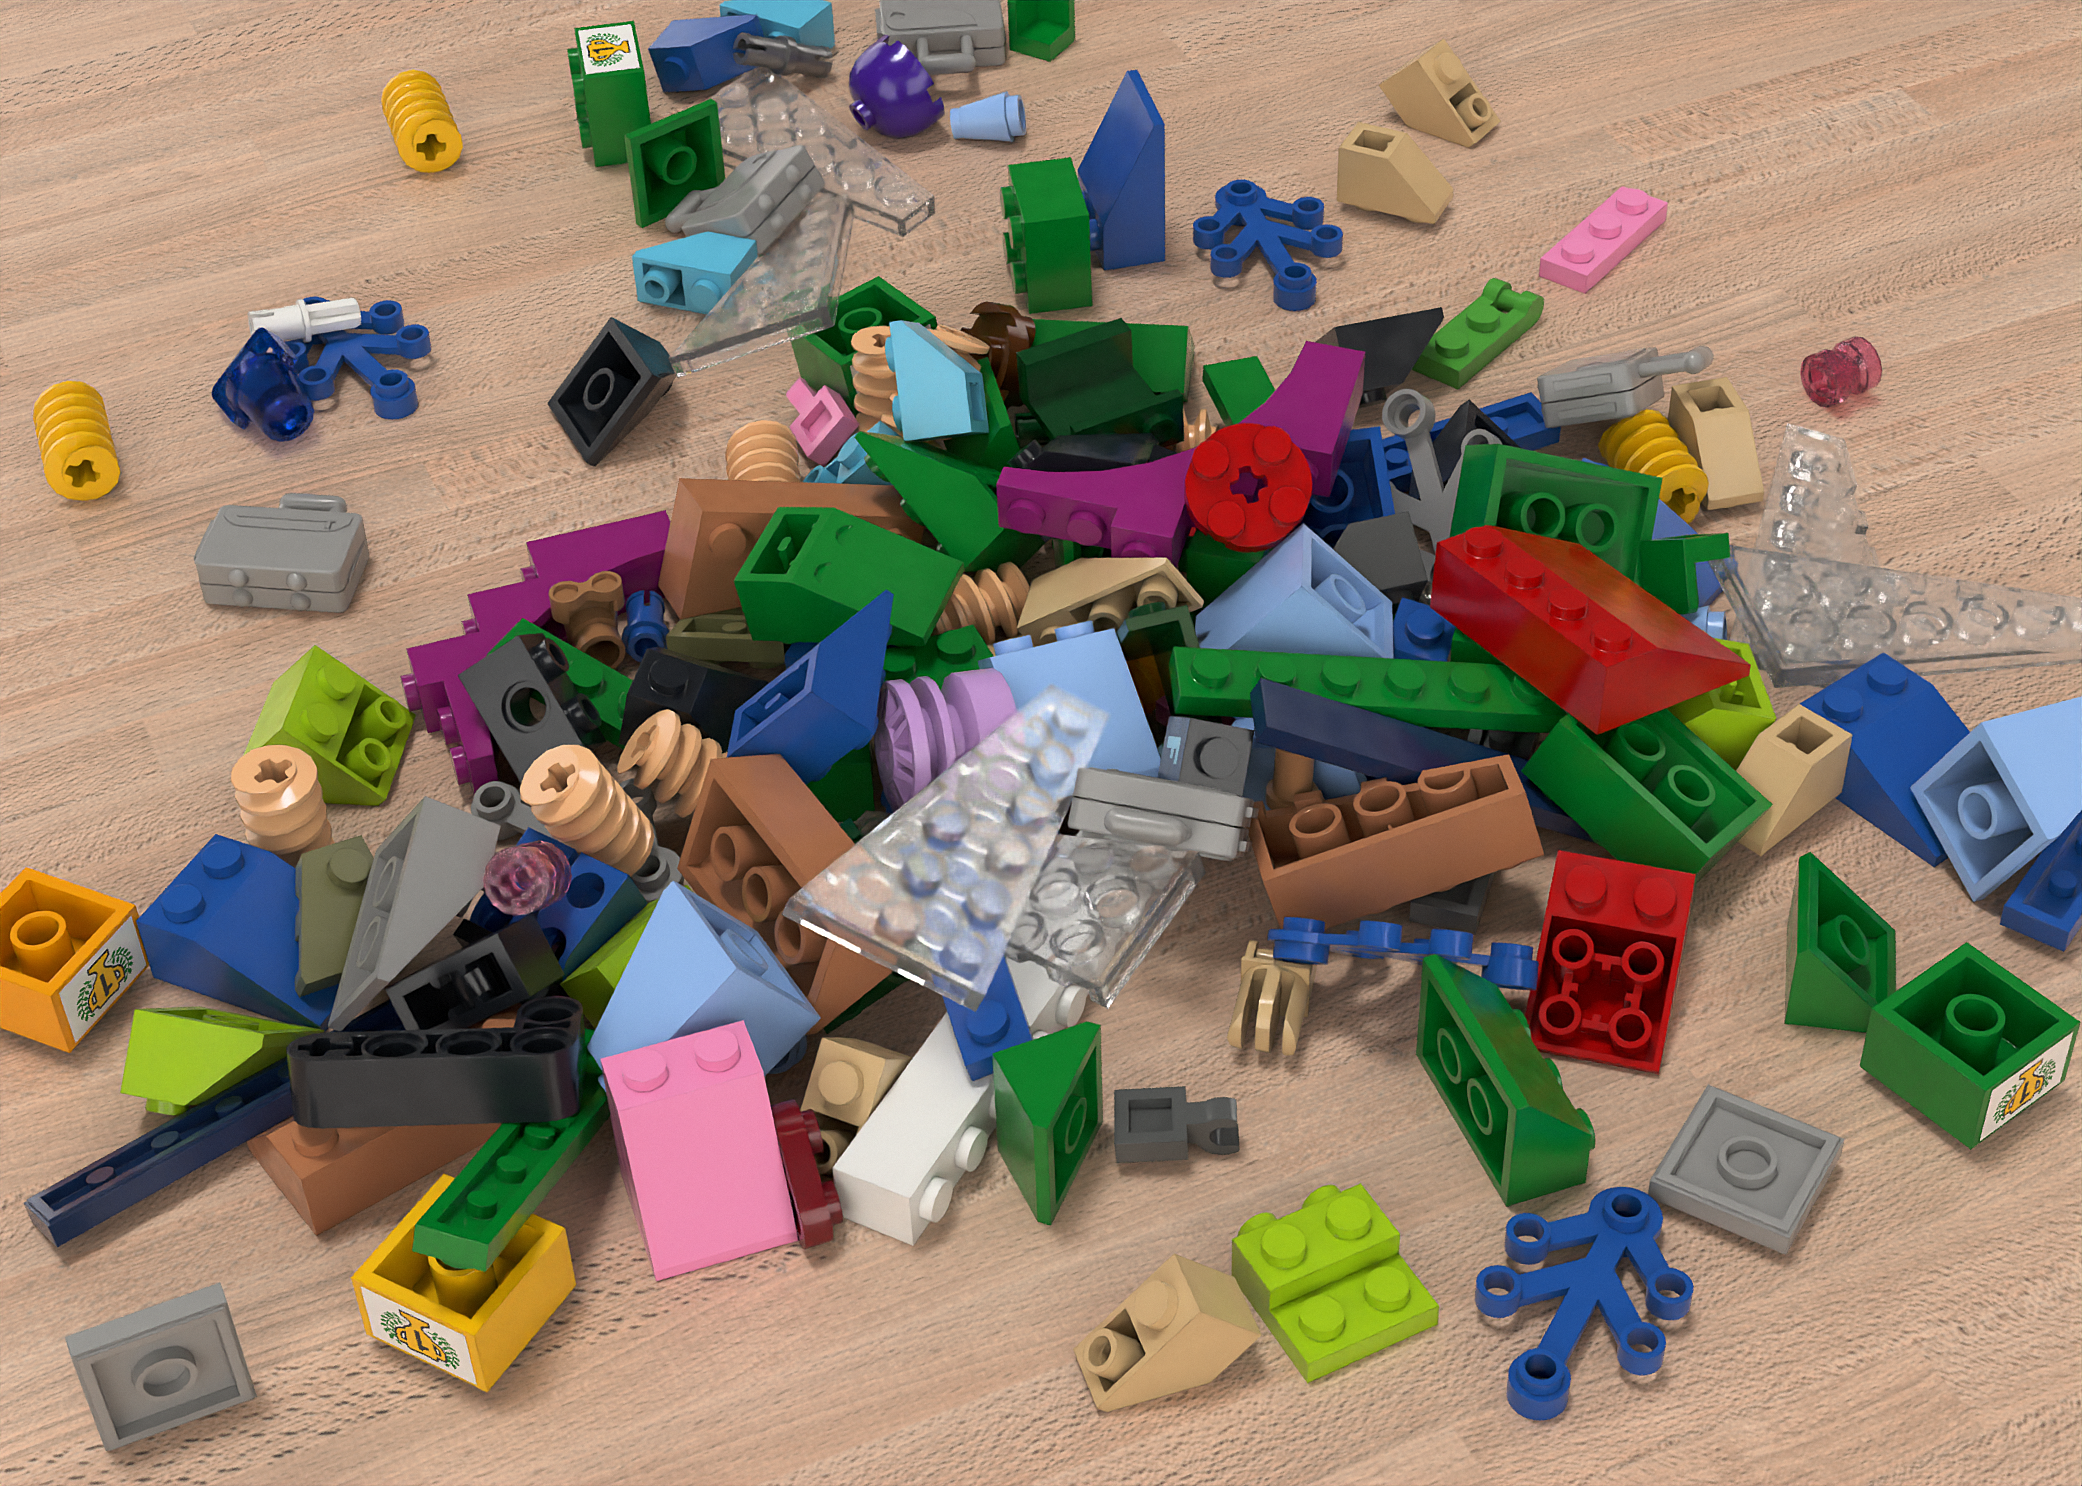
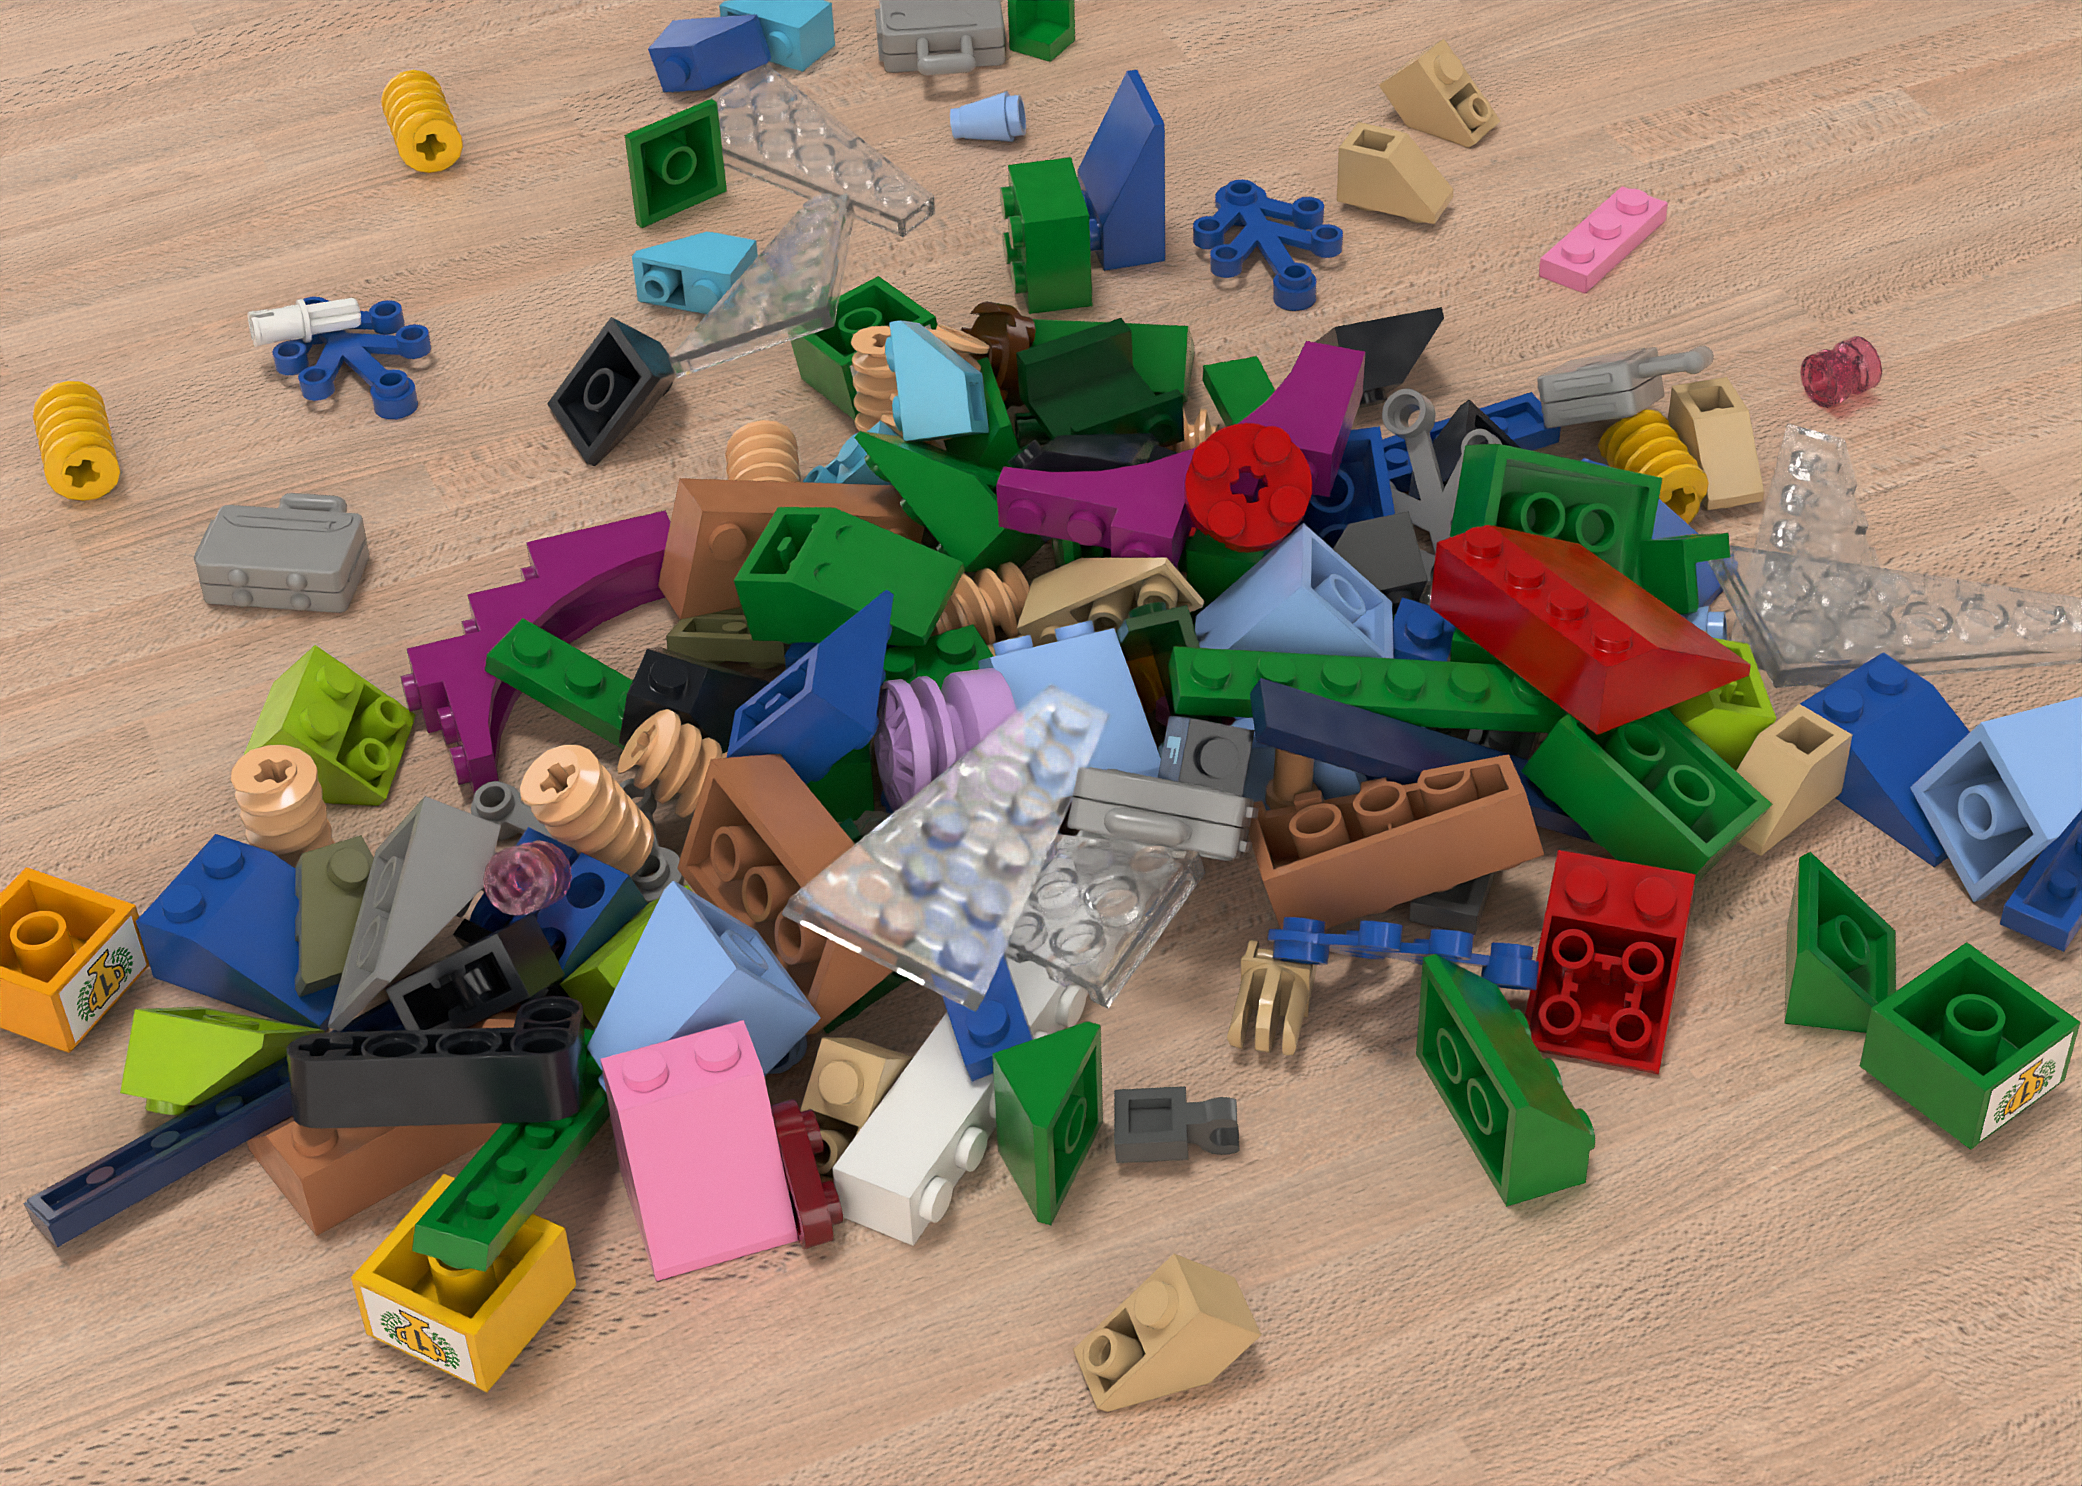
light grey plate [65,1282,257,1451] -> none
clear blue piece [212,328,314,442] -> none
black brick [458,633,607,783] -> none
medium nougat plate [549,571,626,669] -> none
green brick [567,21,651,167] -> none
blue pin [621,590,669,662] -> none
light grey piece [665,145,825,255] -> none
flat silver pin [733,33,833,78] -> none
bright pink plate [786,377,860,467] -> none
dark purple cylinder [849,35,945,139] -> none
lime plate [1231,1183,1439,1383] -> none
bright green plate [1412,278,1544,389] -> none
blue plant [1475,1187,1694,1420] -> none
light grey plate [1648,1085,1845,1255] -> none

